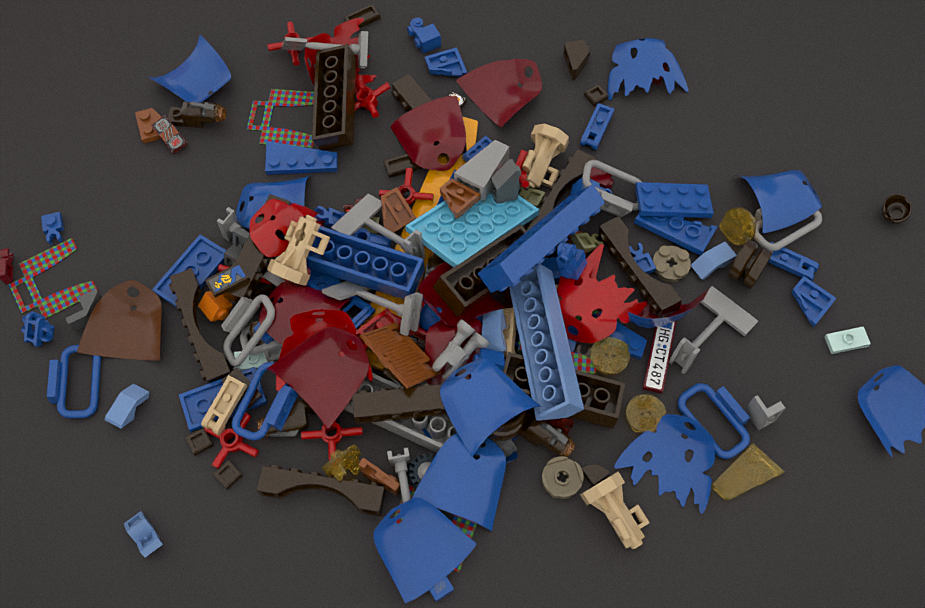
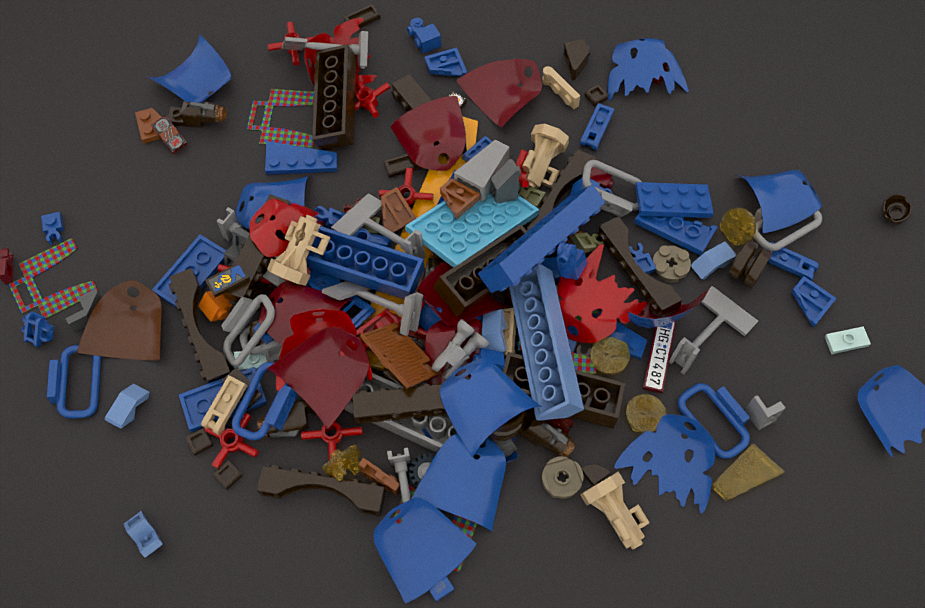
none -> tan plate [542,66,580,109]

